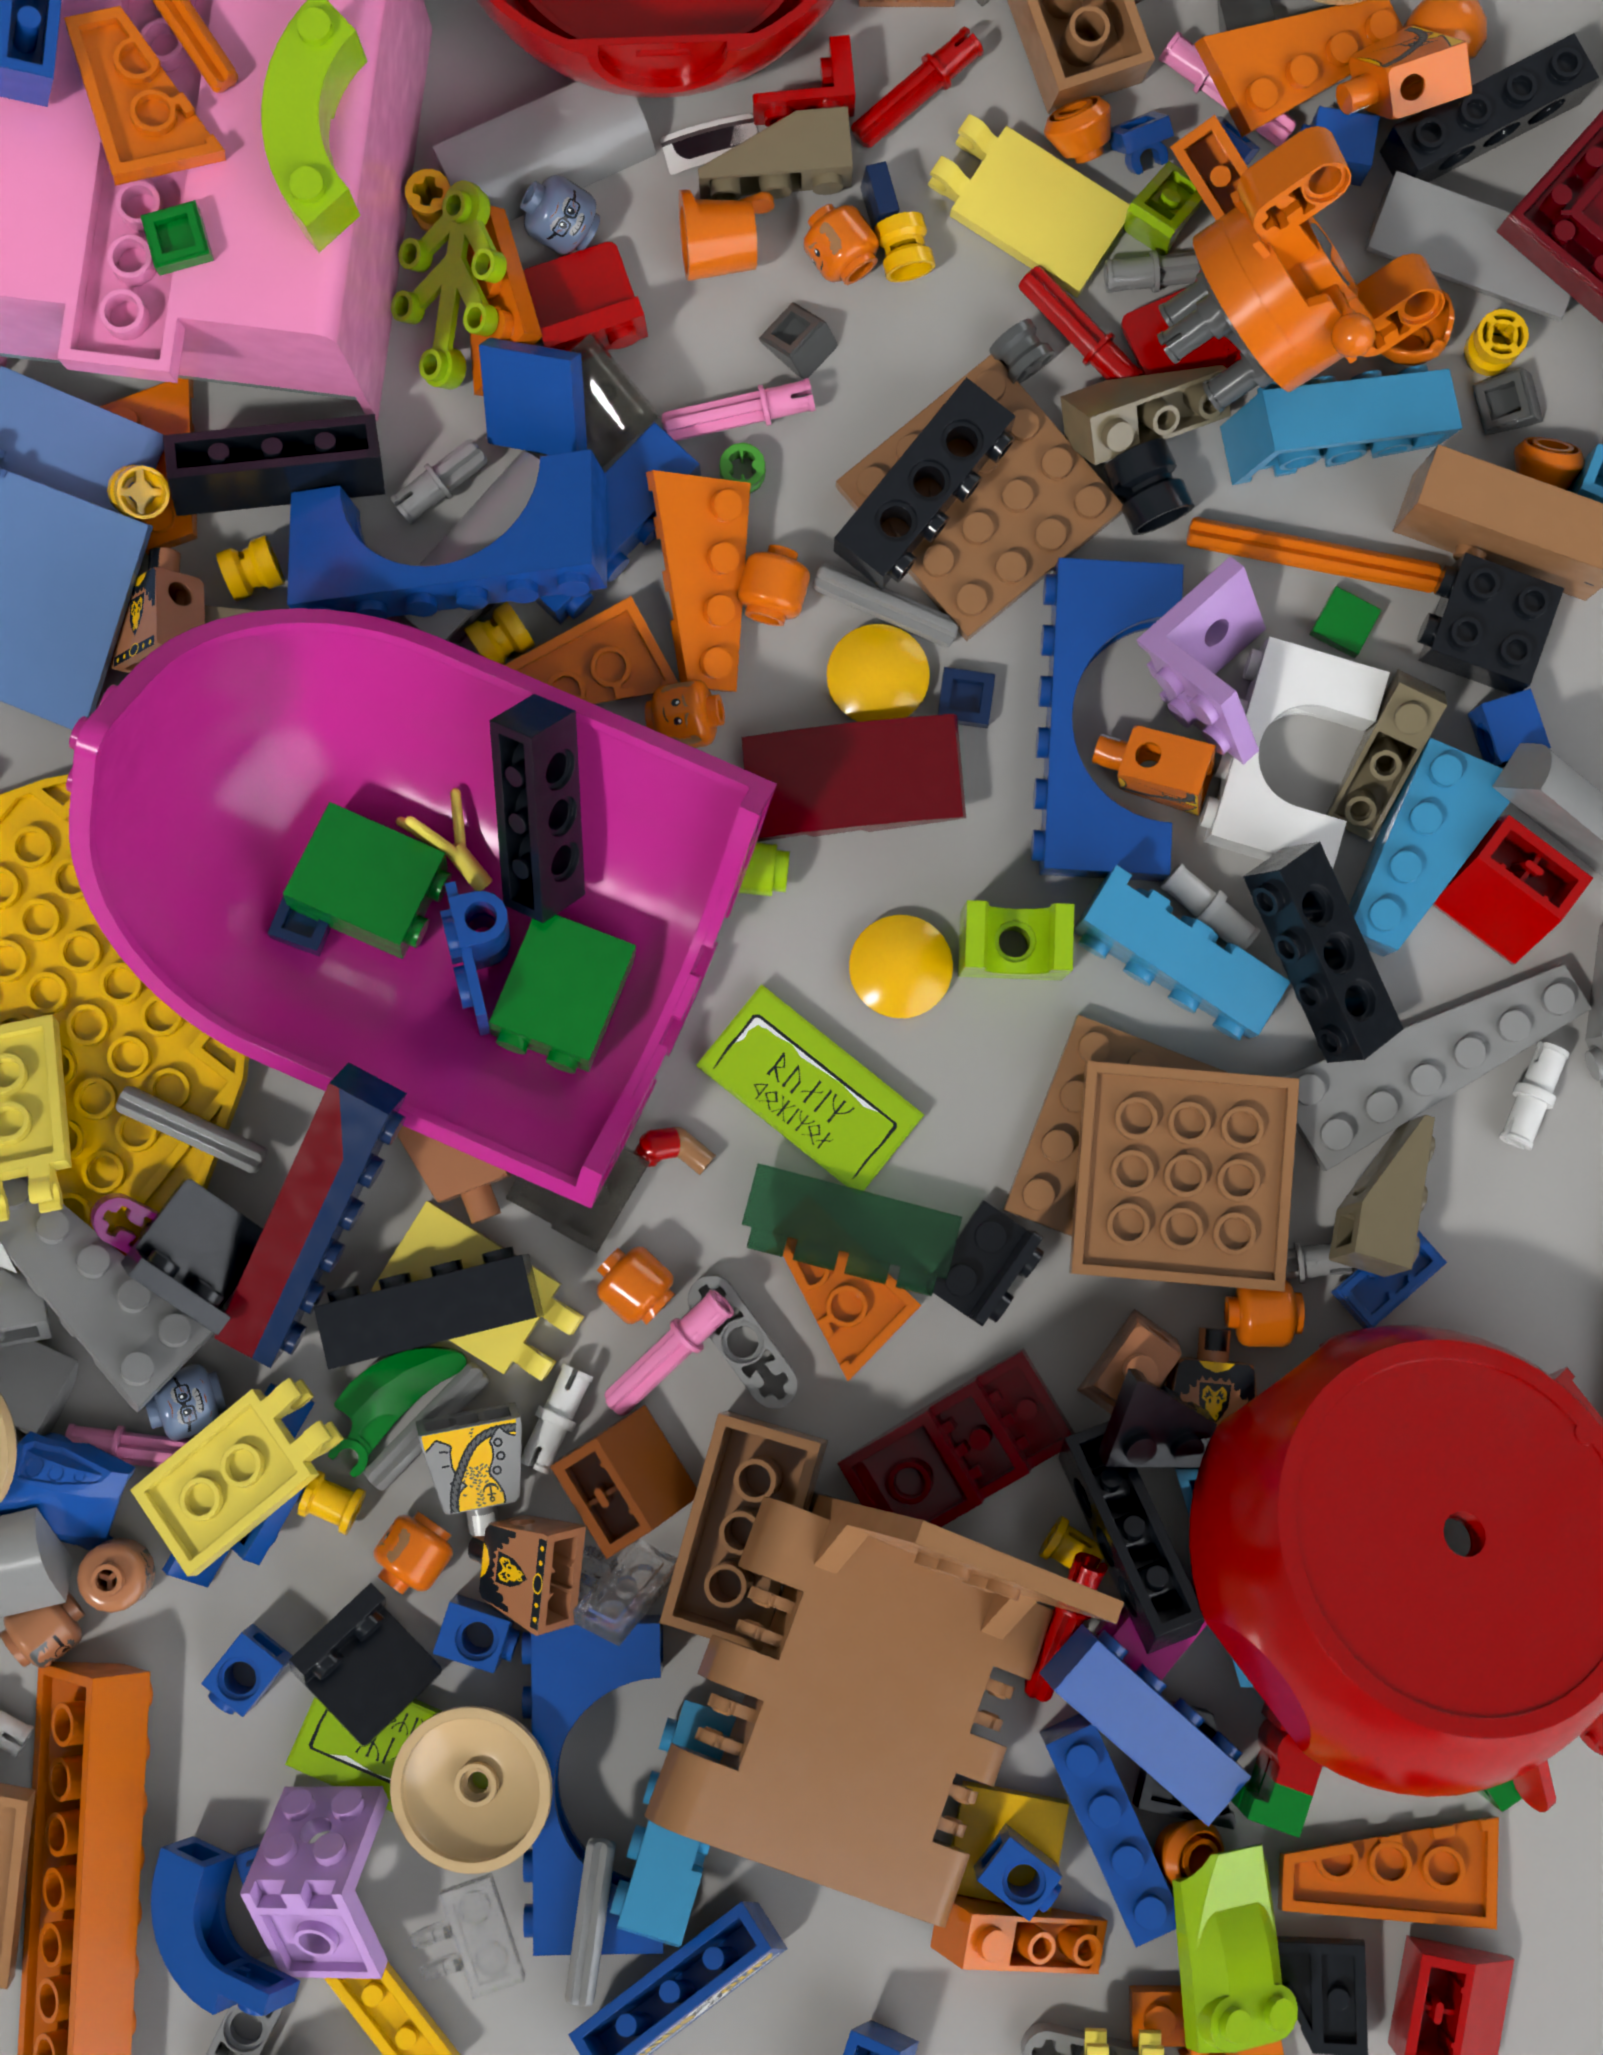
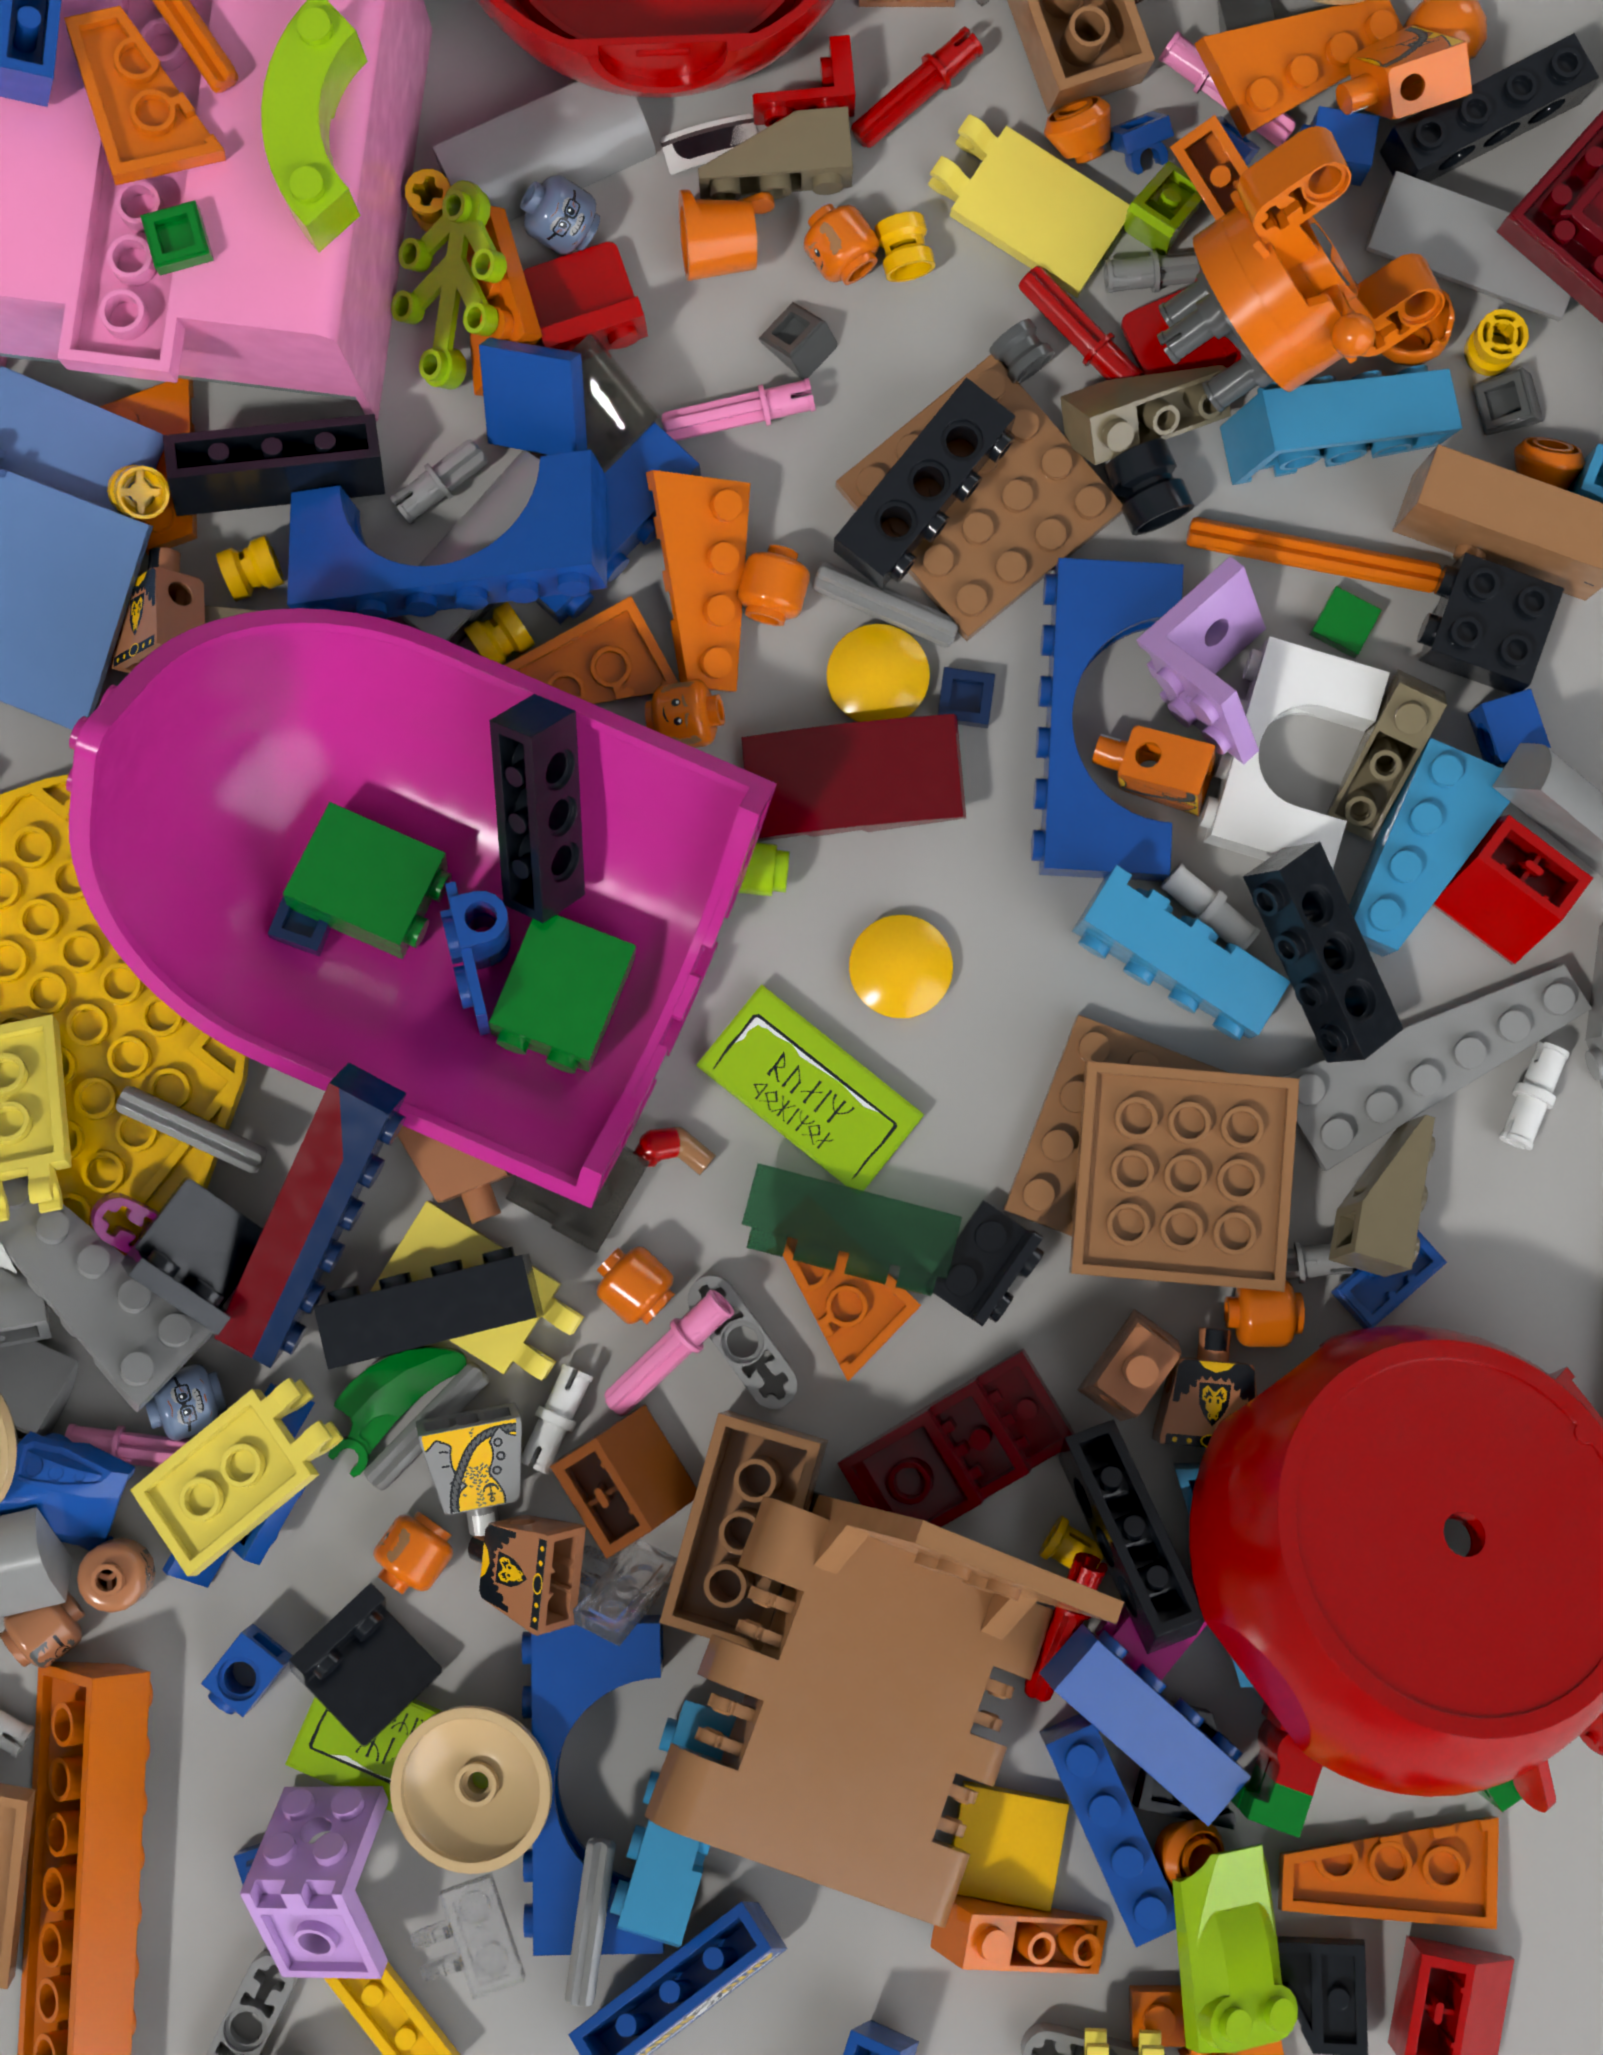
blue arch [151,1836,300,2016] -> none
yellow bush [297,1470,366,1535] -> none
light yellow plant [396,788,493,891] -> none
blue brick [433,1594,521,1674] -> none
bright green bush [719,443,766,494] -> none
dark blue tile [860,161,900,232] -> none
lime piece [958,900,1075,980] -> none
blue brick [973,1823,1062,1921] -> none
black wing [1097,1368,1217,1468] -> none

